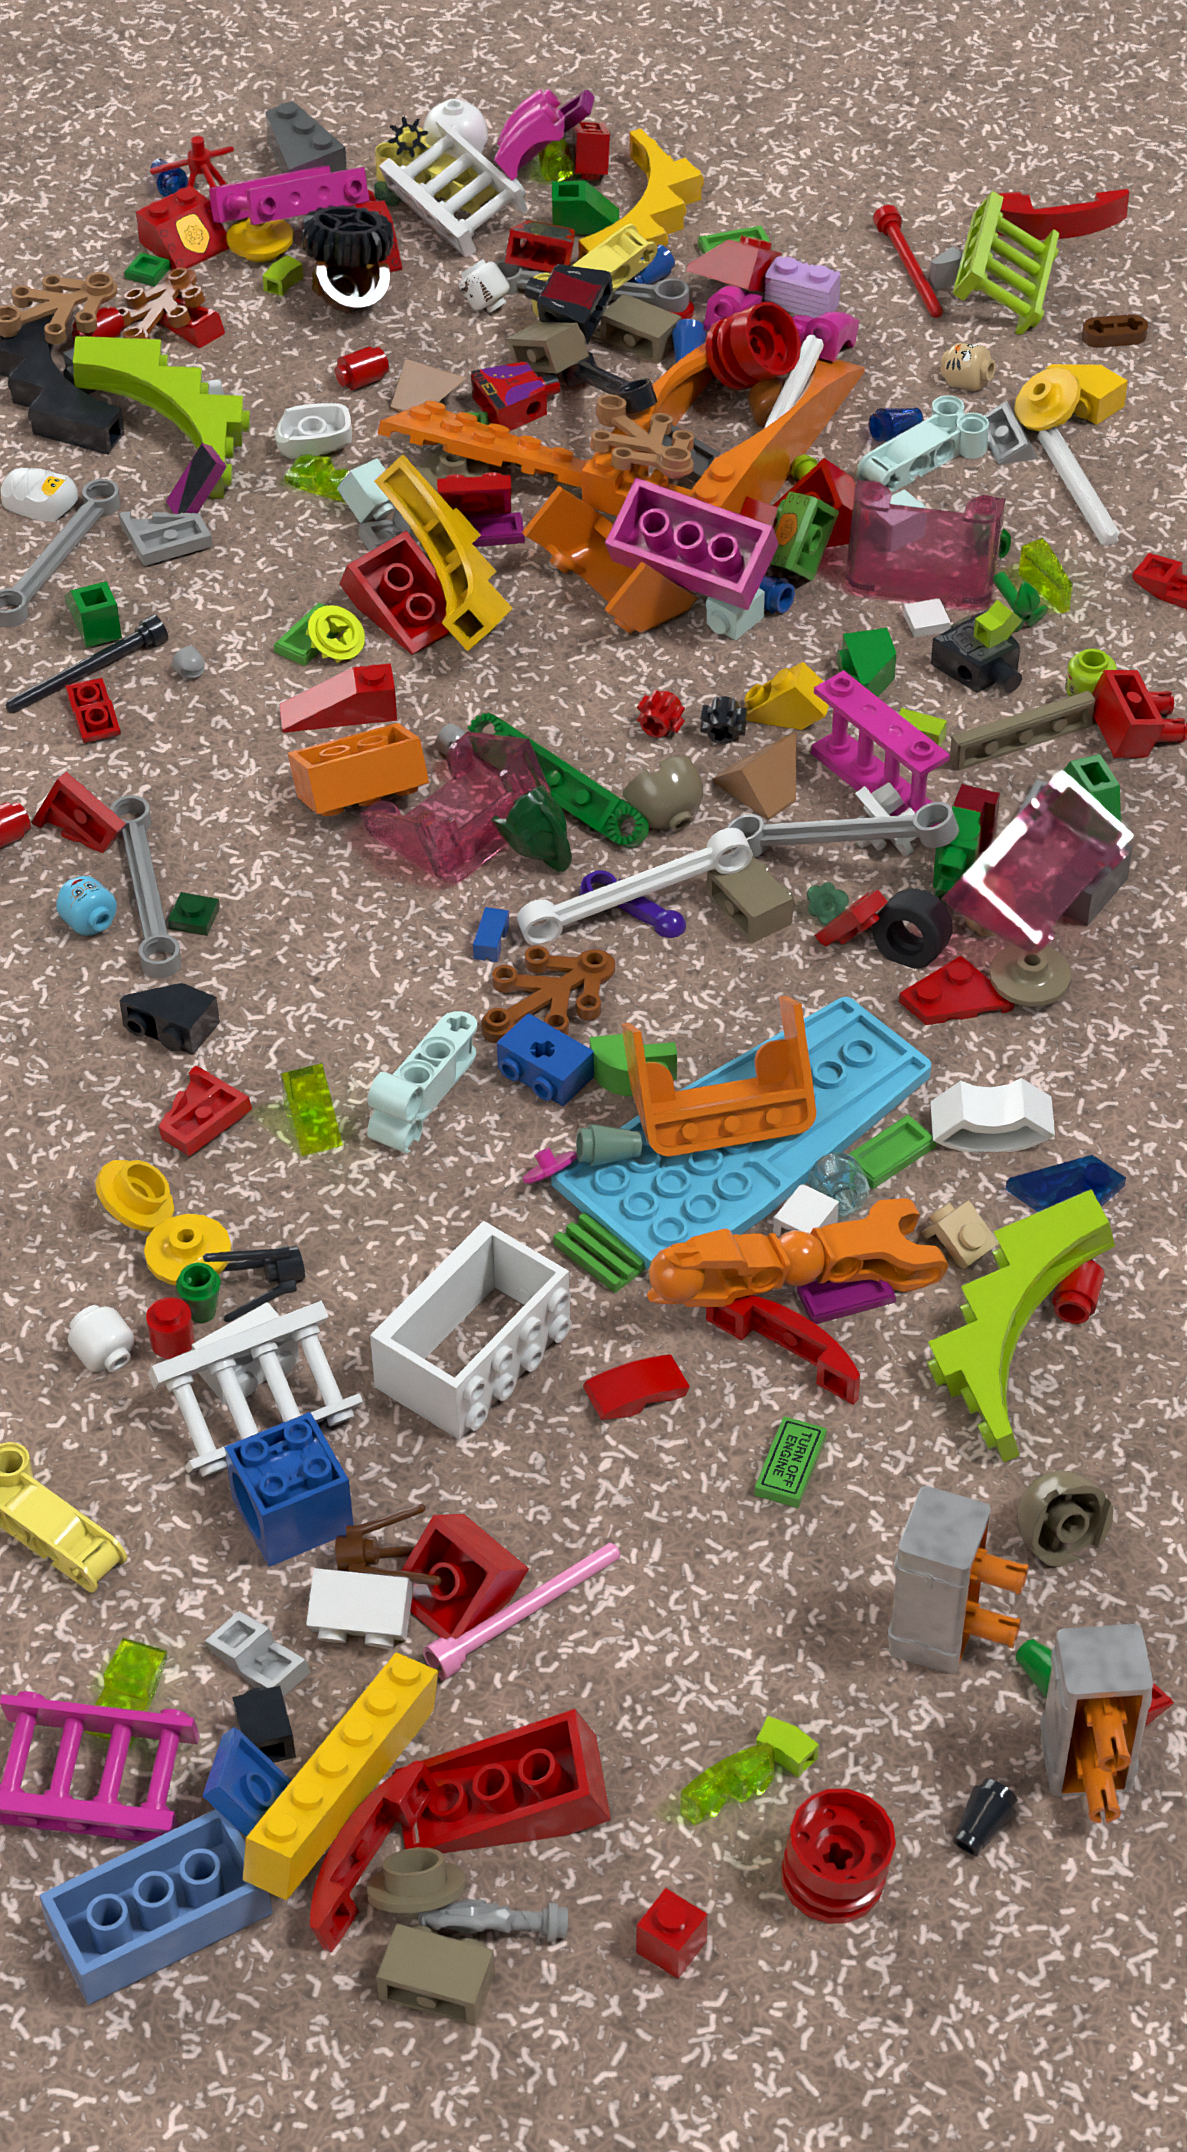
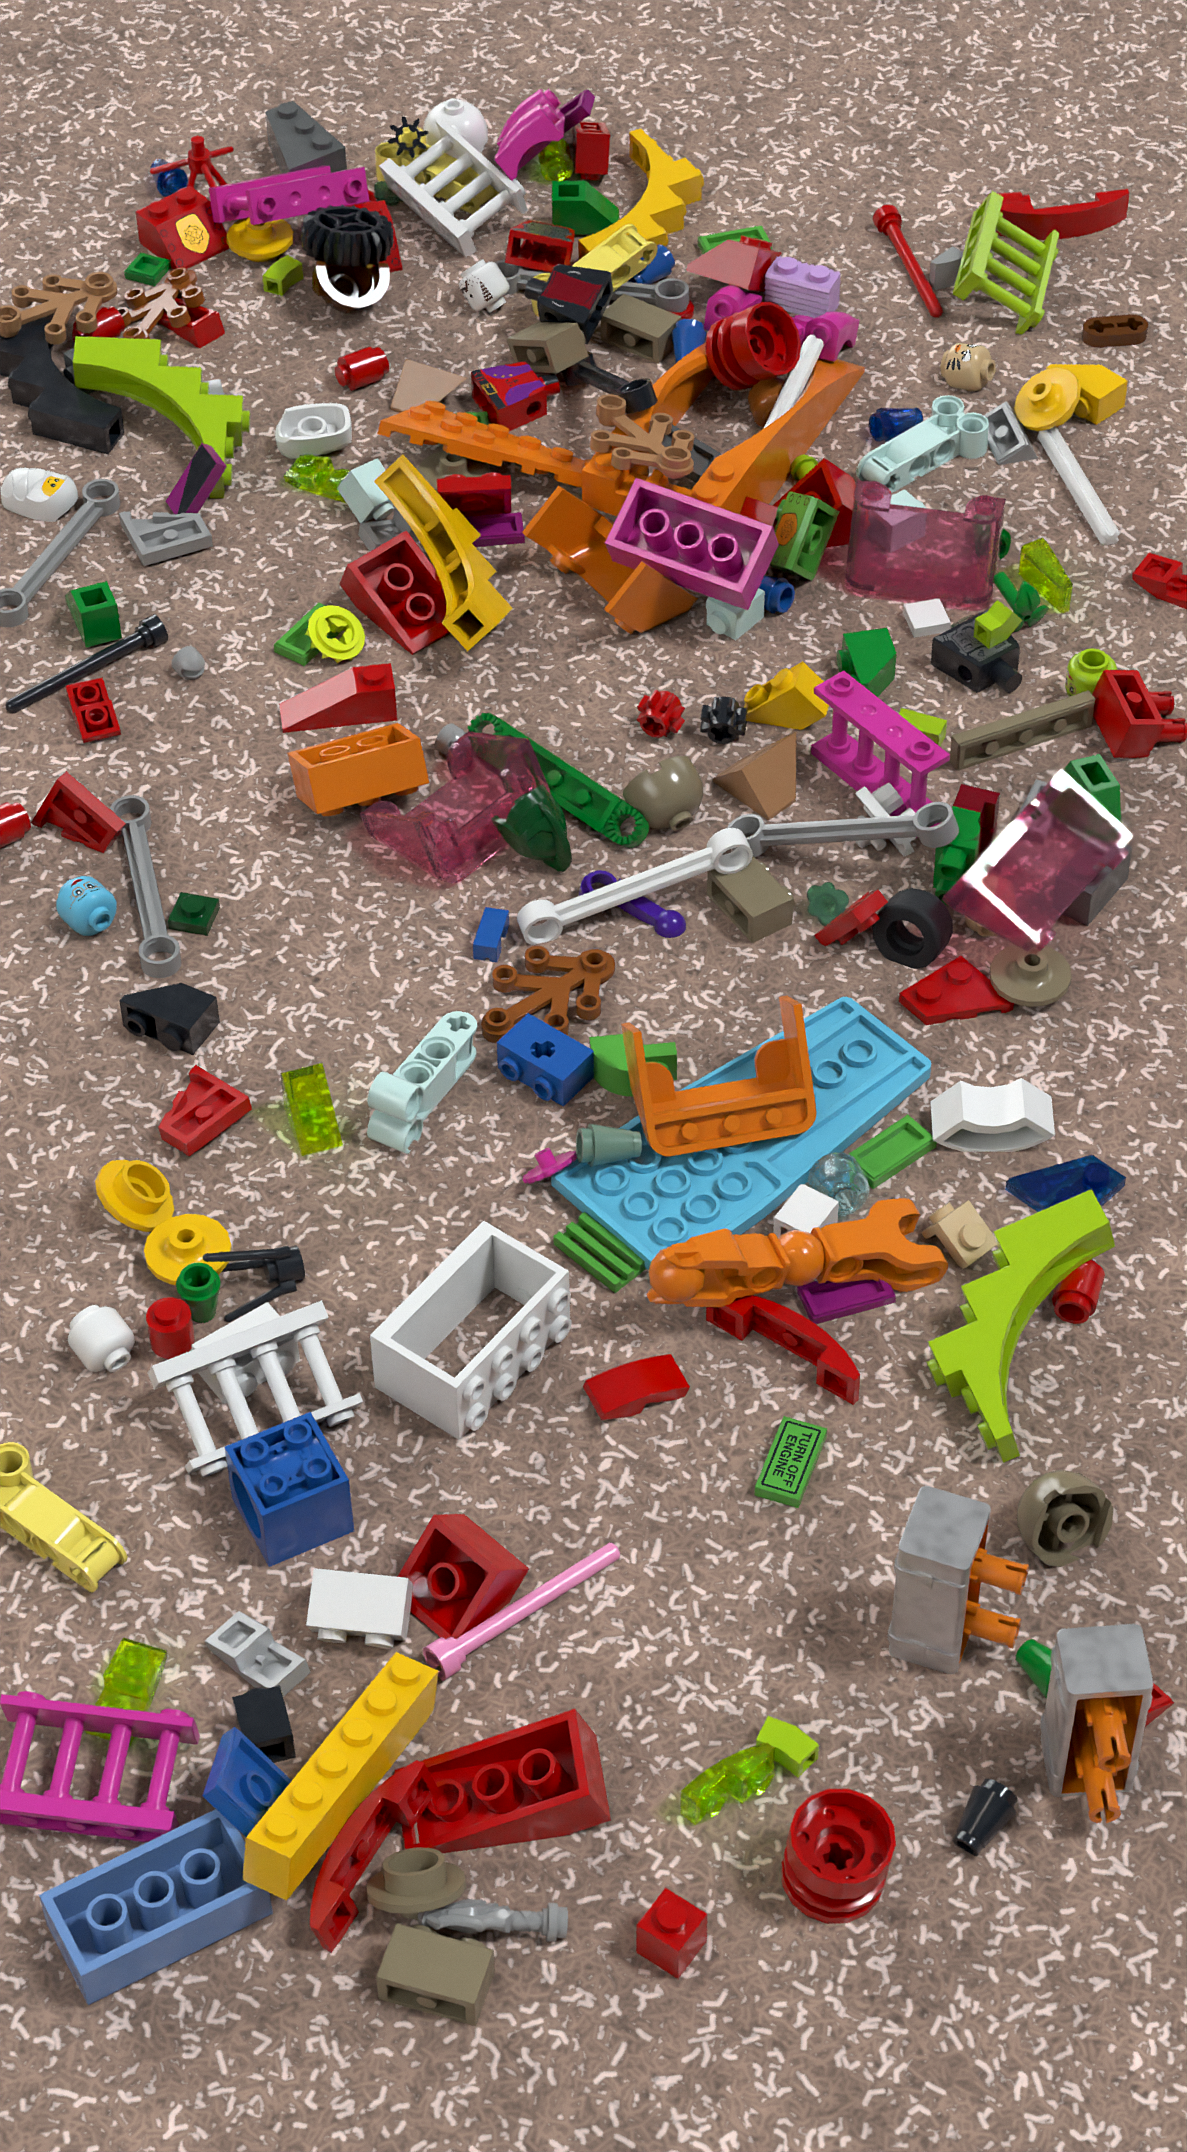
reddish brown plant [335,1504,442,1586] -> none

